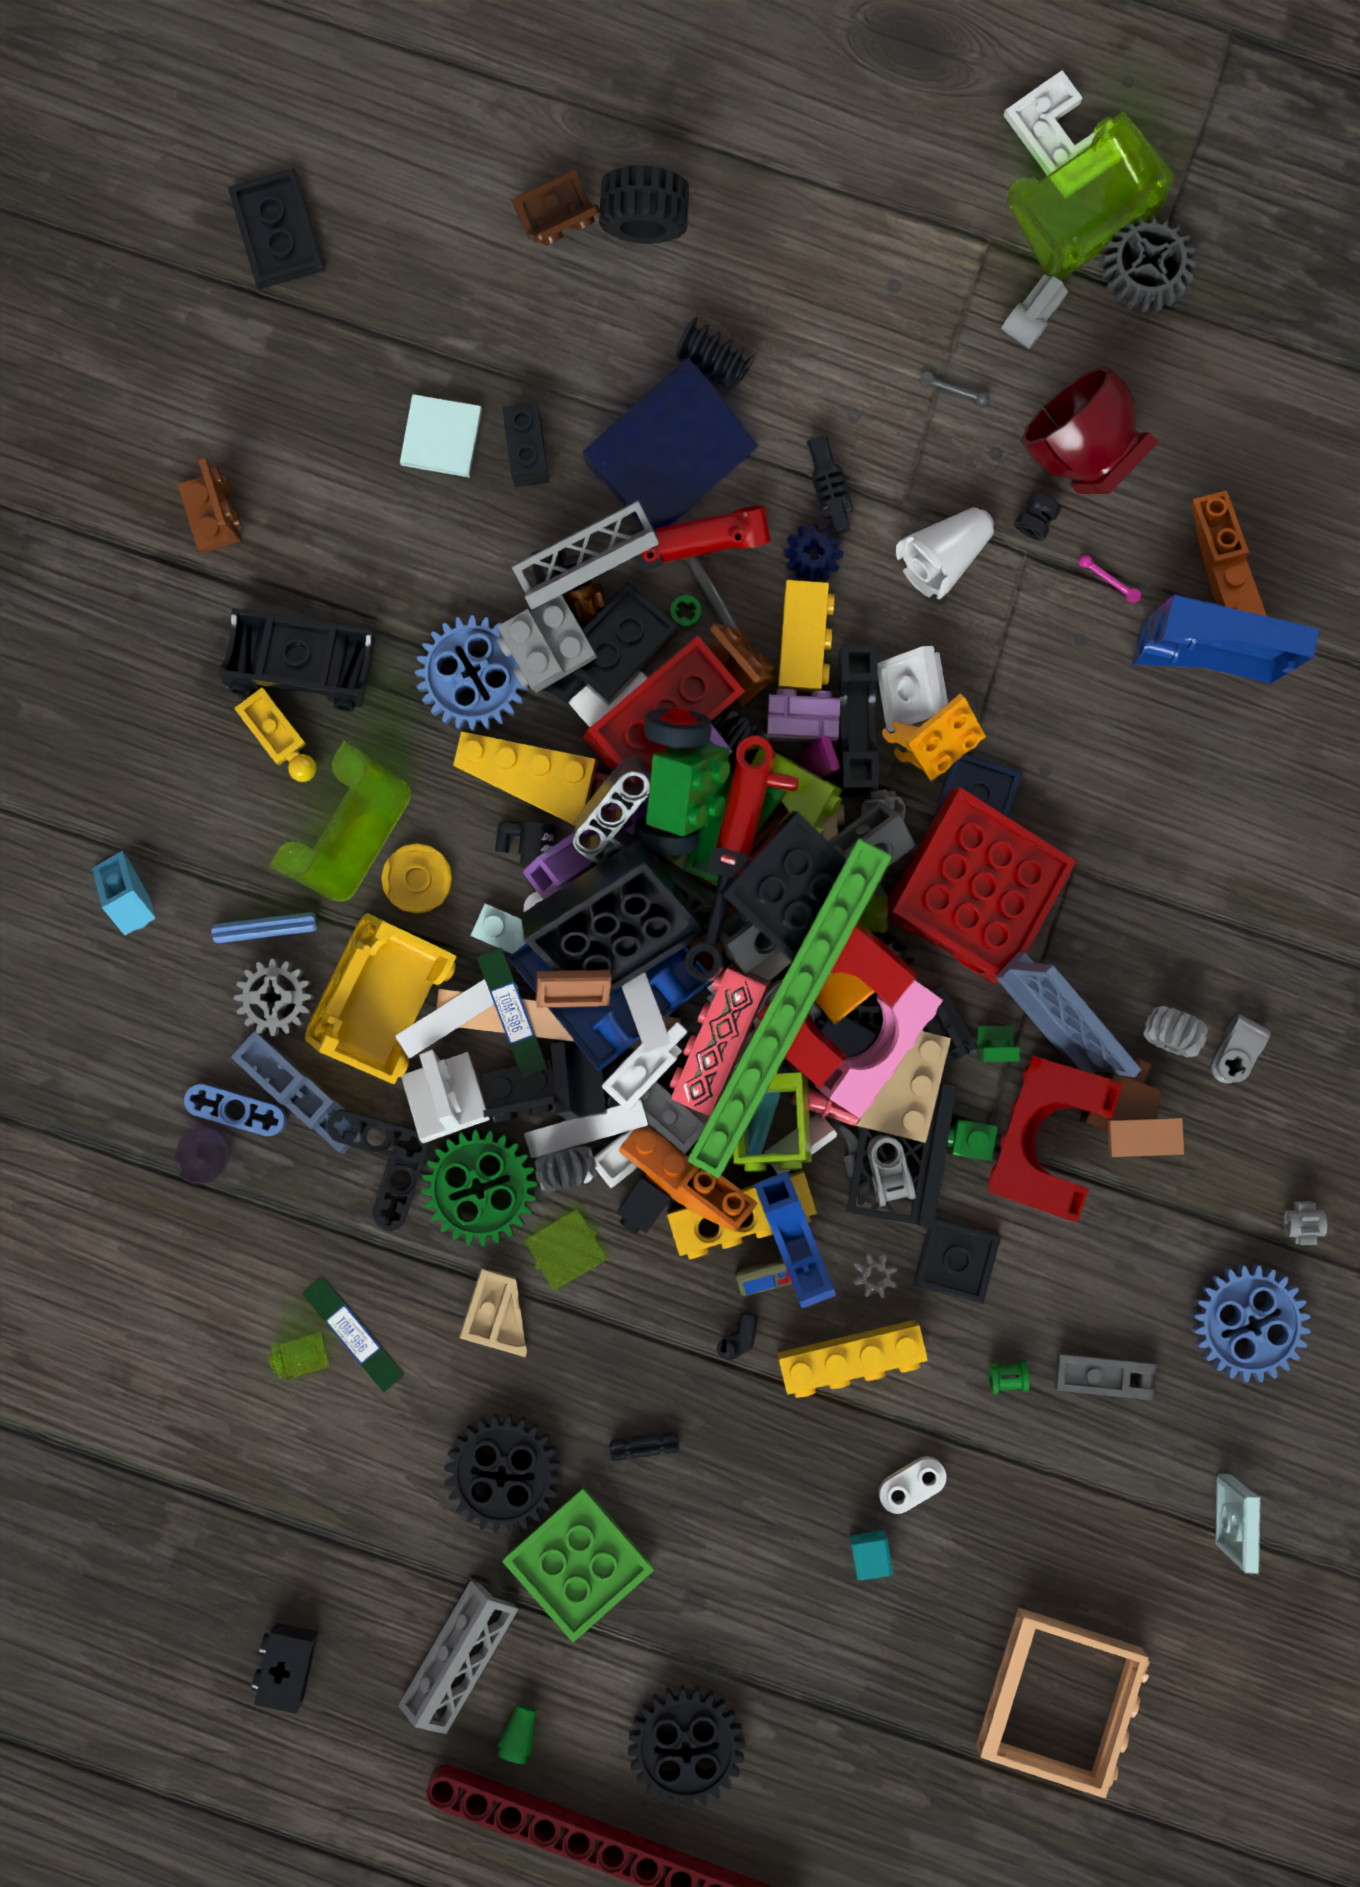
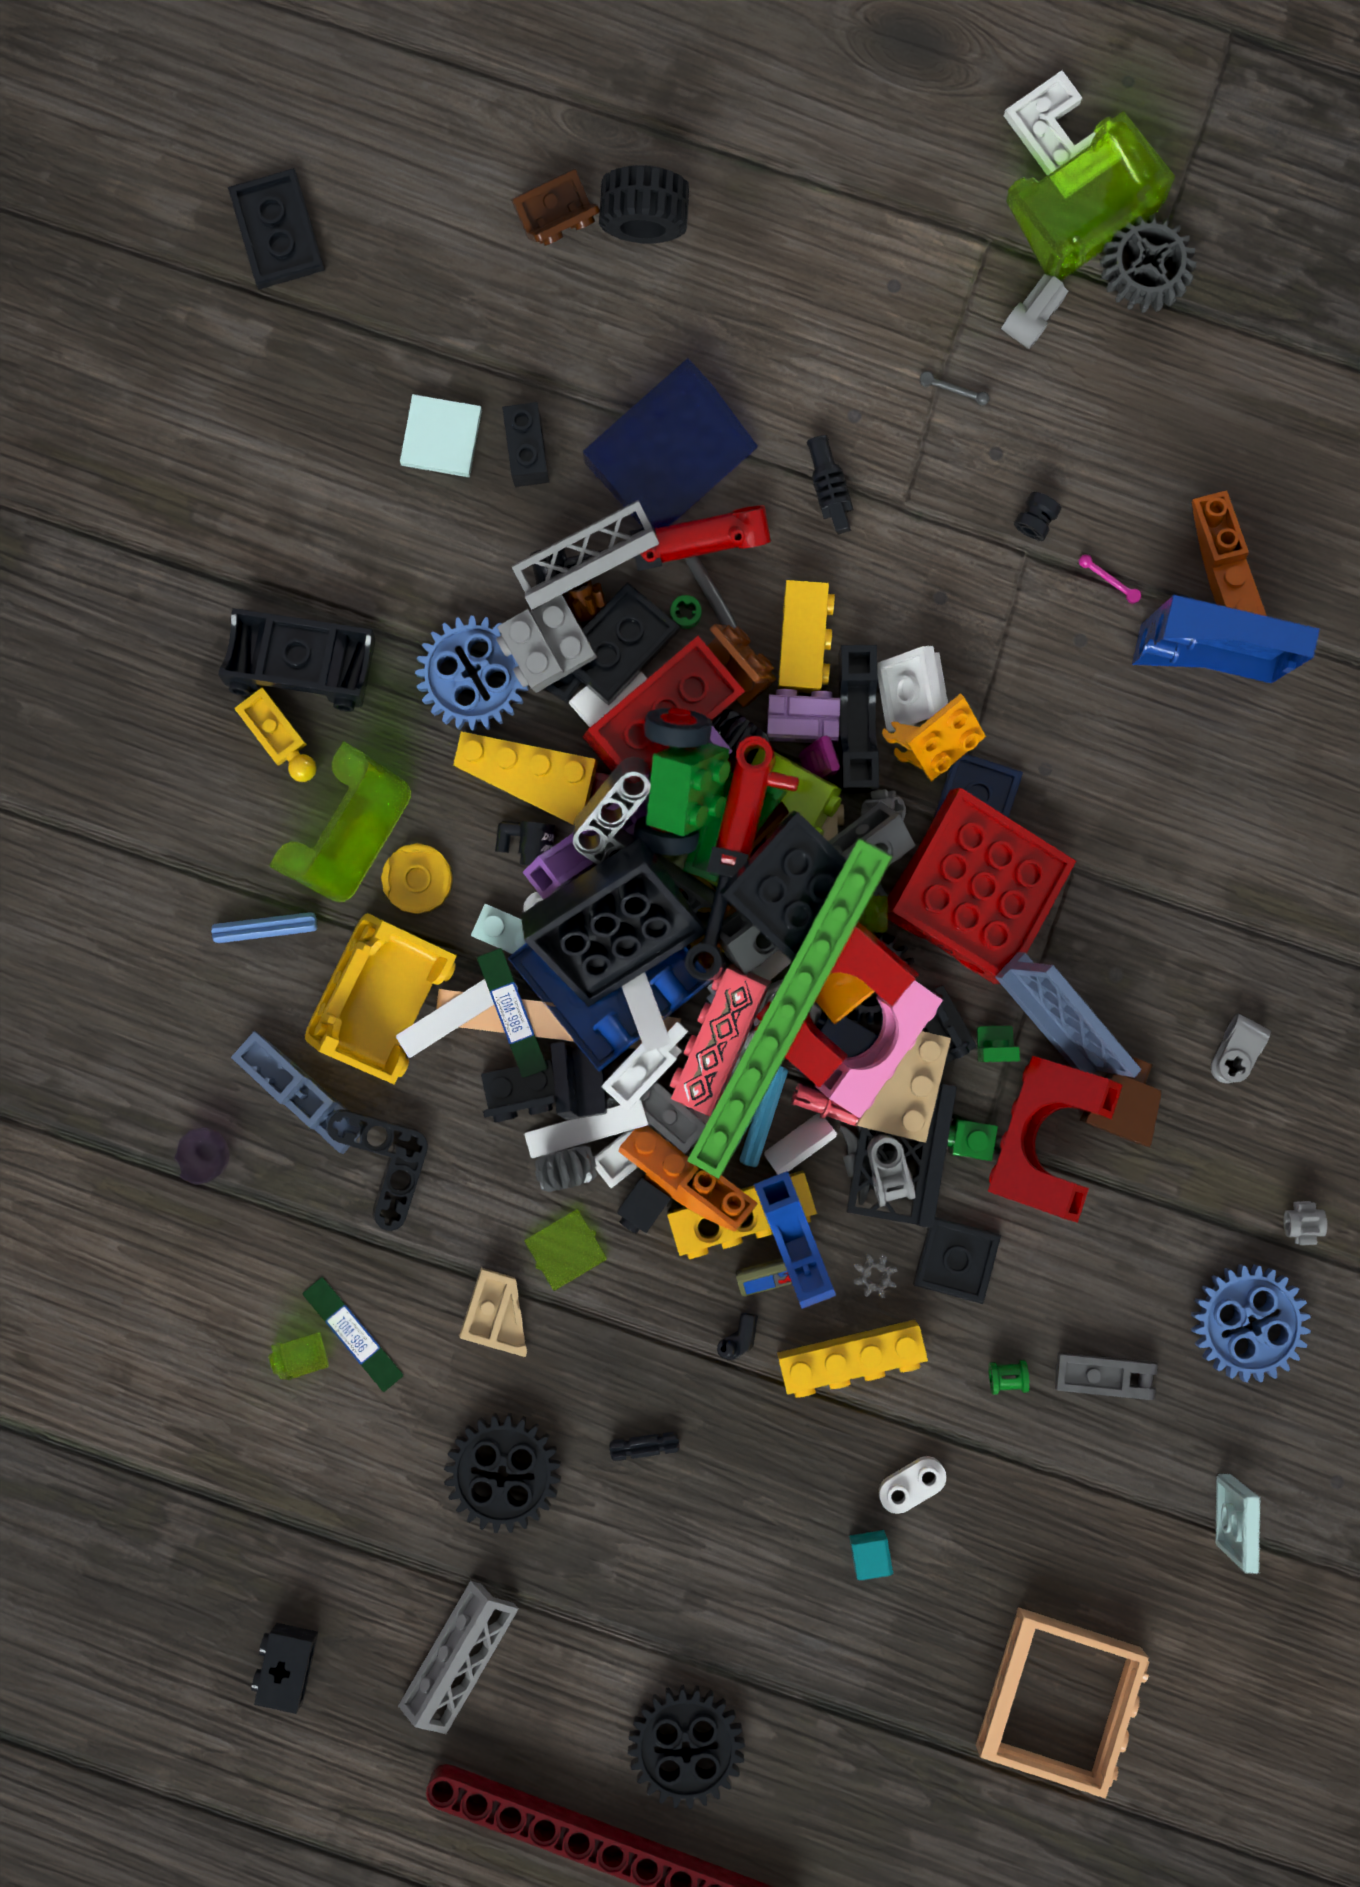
medium azure slope [92,851,156,935] -> none
dark orange bracket [178,457,242,553] -> none
medium blue beam [184,1084,287,1136] -> none
light grey gear [234,959,314,1036] -> none
white bracket [401,1050,490,1143] -> none
green gear [421,1129,538,1246] -> none
green cone [497,1705,537,1764] -> none
bright green plate [502,1486,654,1643] -> none
nougat tile [536,970,611,1008] -> none
black piece [676,317,756,391] -> none
lime window [733,1072,812,1172] -> none
clear blue gear [783,523,843,582] -> none
white cone [896,507,994,599] -> none
dark red plate [1021,366,1158,494] -> none
nougat tile [1108,1118,1184,1157] -> none
light grey gear [1143,1006,1208,1057] -> none

